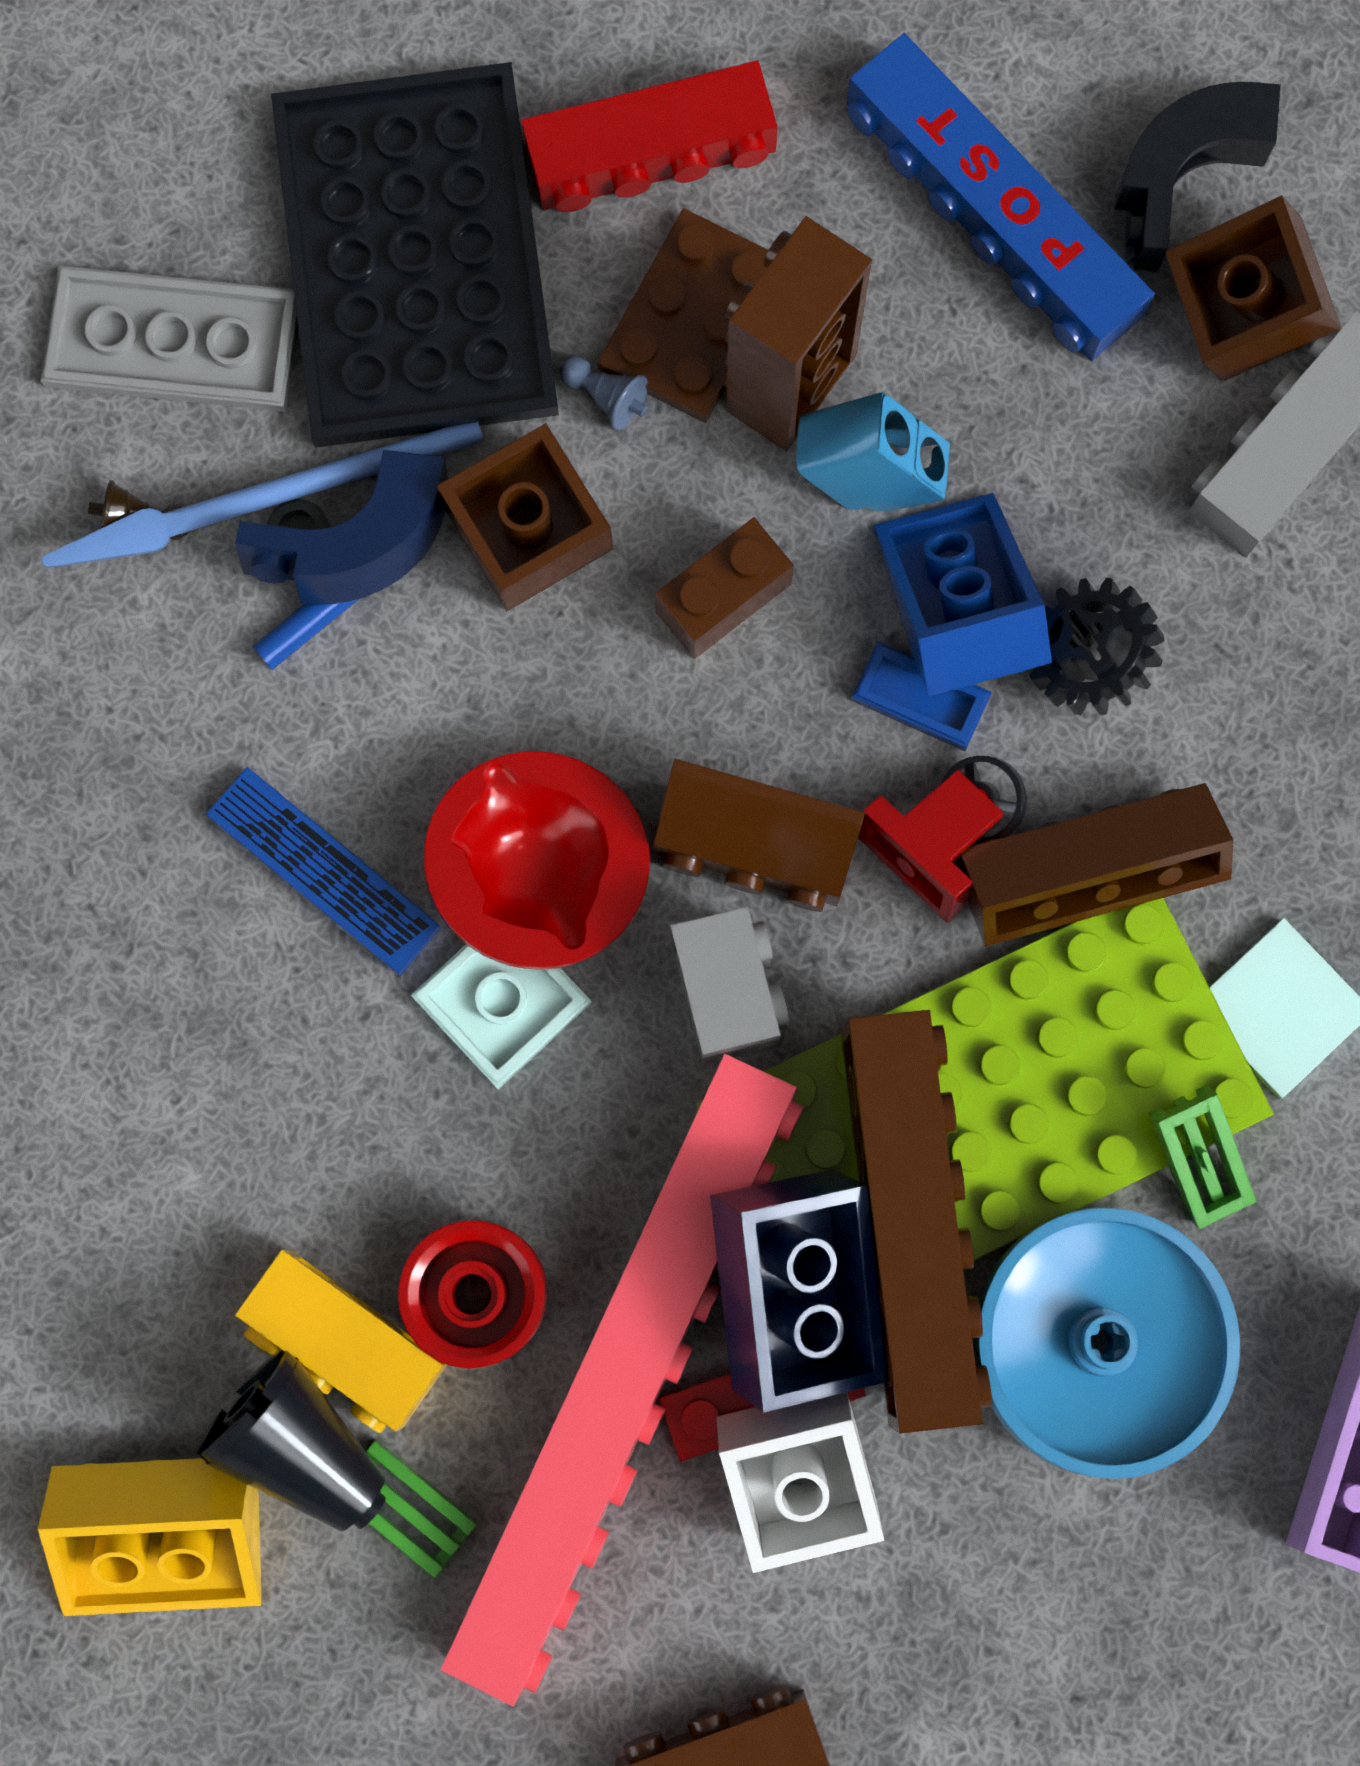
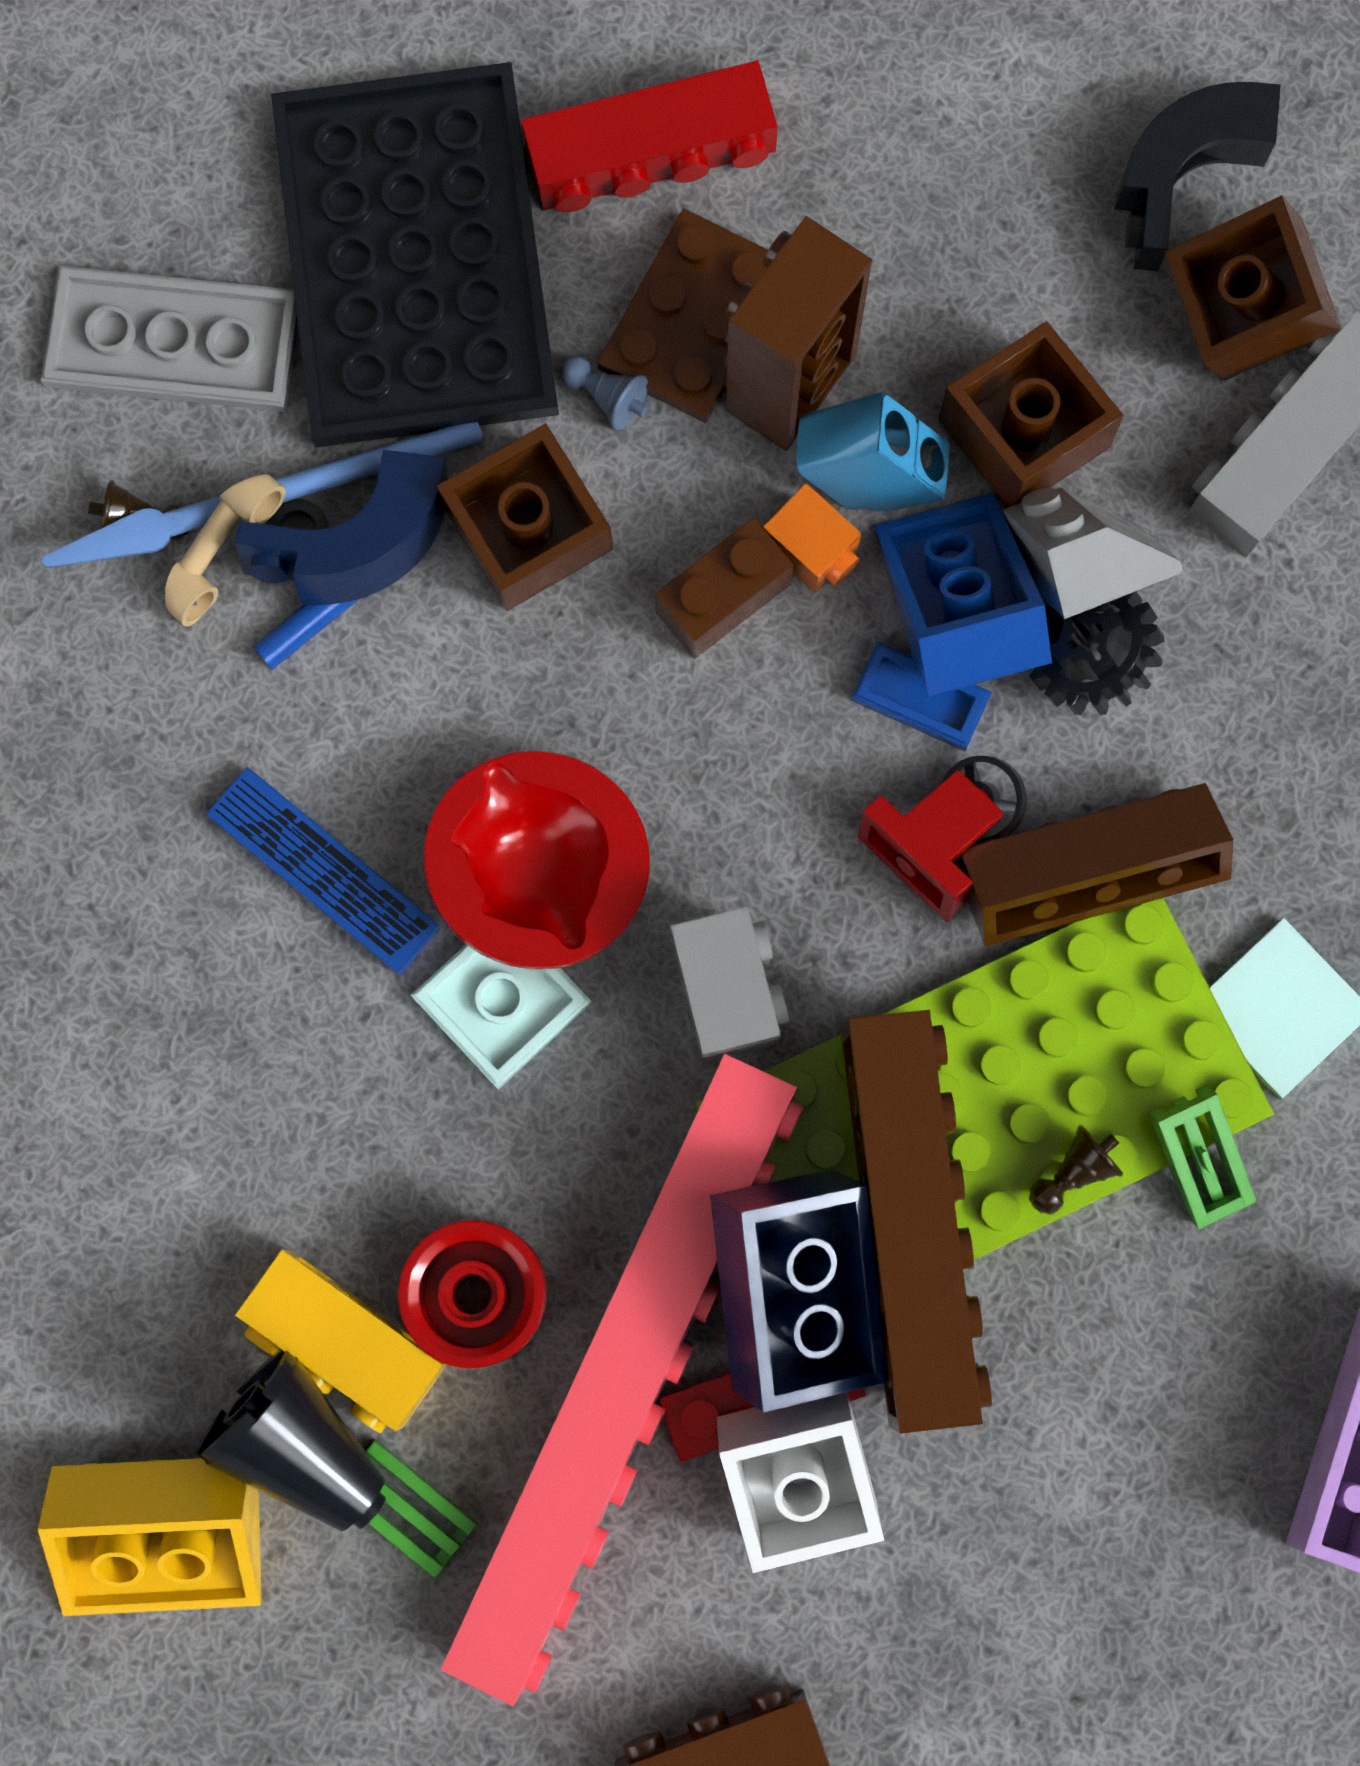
reddish brown slope [654,759,865,912] -> none
blue brick [846,32,1155,362] -> none
dark azure dish [973,1208,1240,1479] -> none
none -> tan bar [165,474,286,626]
none -> orange brick [763,483,861,593]
none -> reddish brown brick [938,321,1124,508]
none -> light grey slope [1003,487,1183,619]
none -> dark brown piece [1029,1125,1123,1214]

